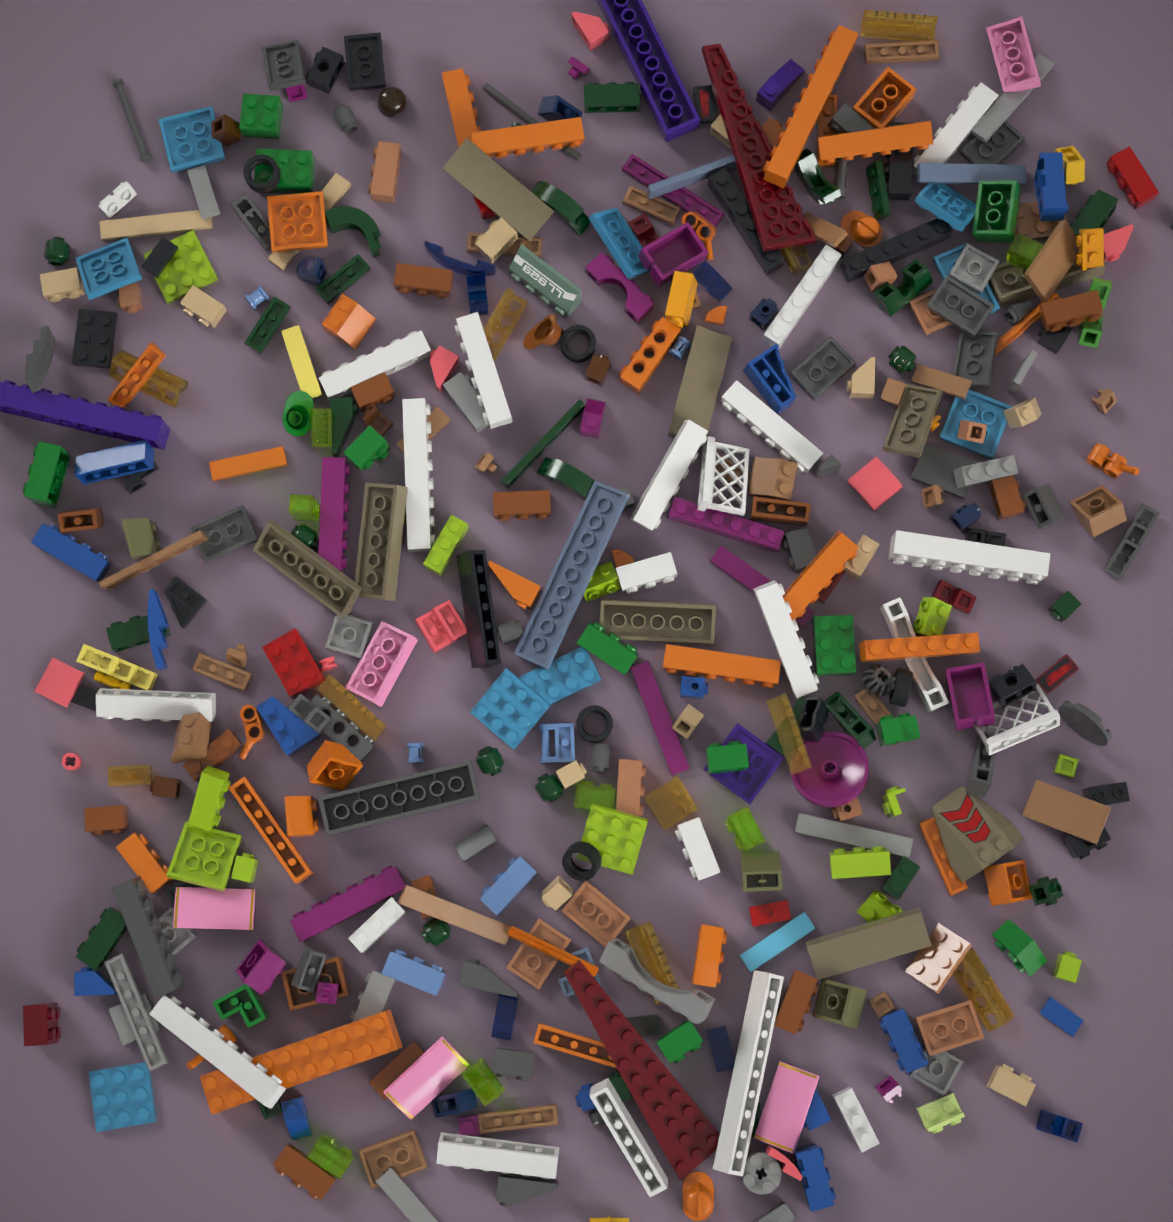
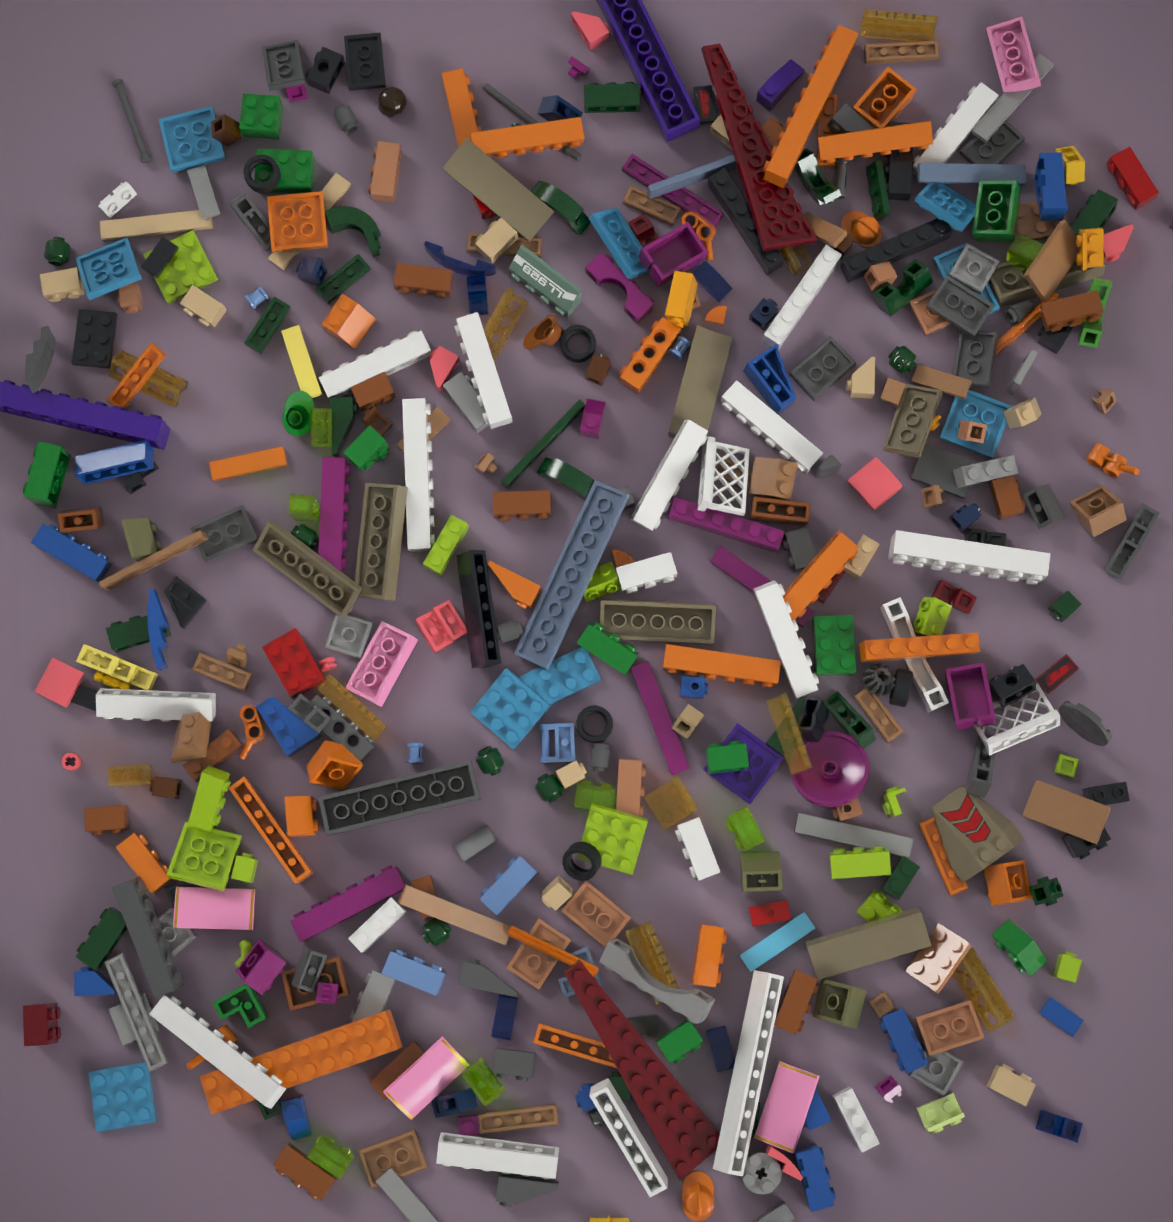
green brick [875,713,921,747] -> none
none -> lime arm [234,940,253,968]

